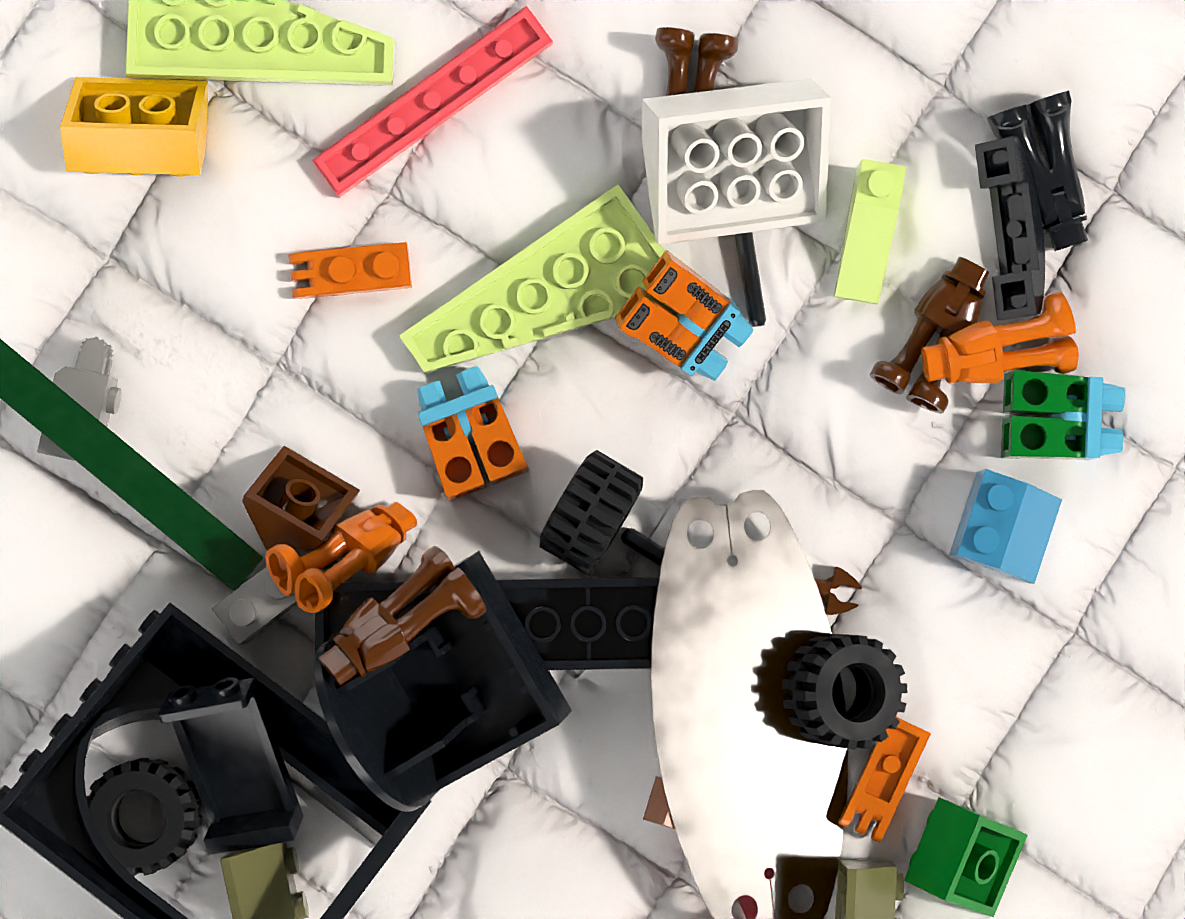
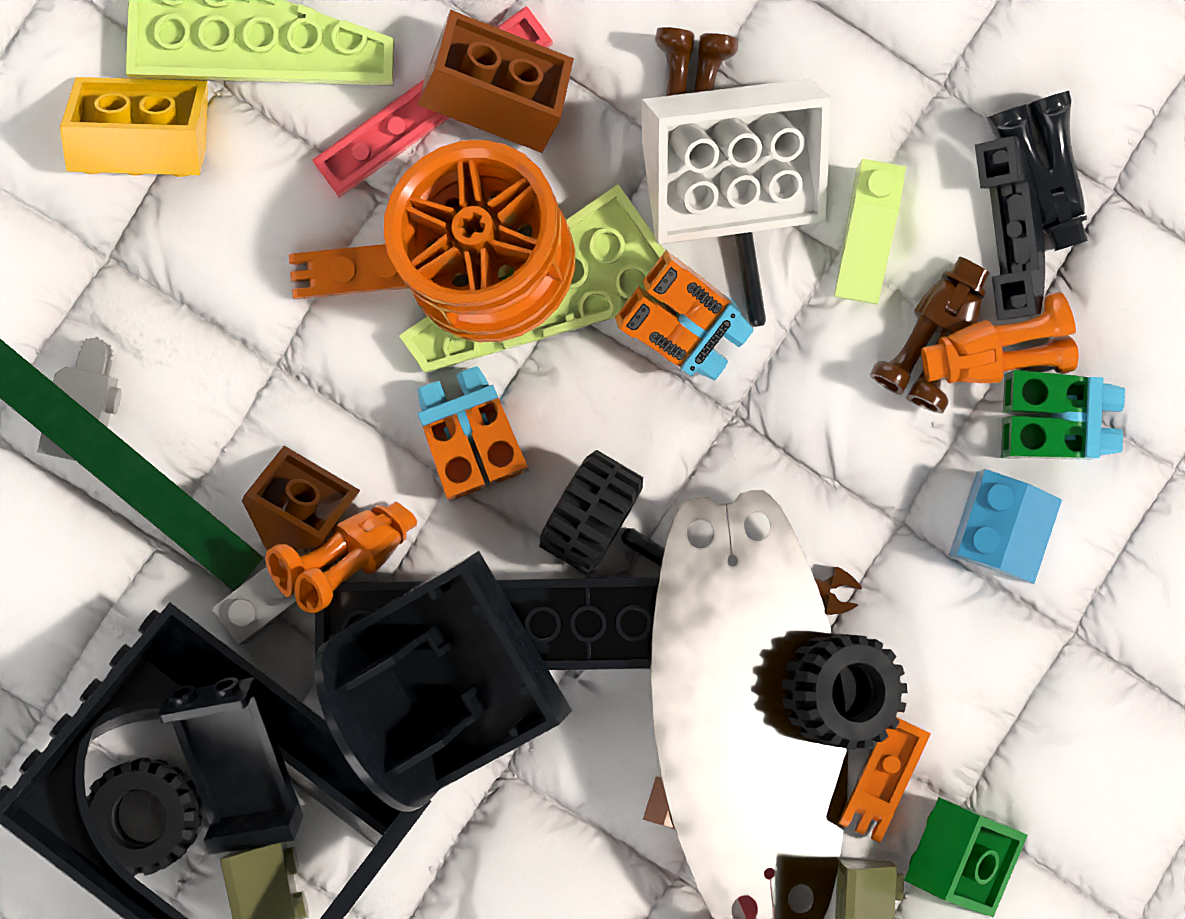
reddish brown piece [318,546,486,686] -> none
none -> orange wheel [384,140,575,343]
none -> dark orange slope [417,9,574,153]

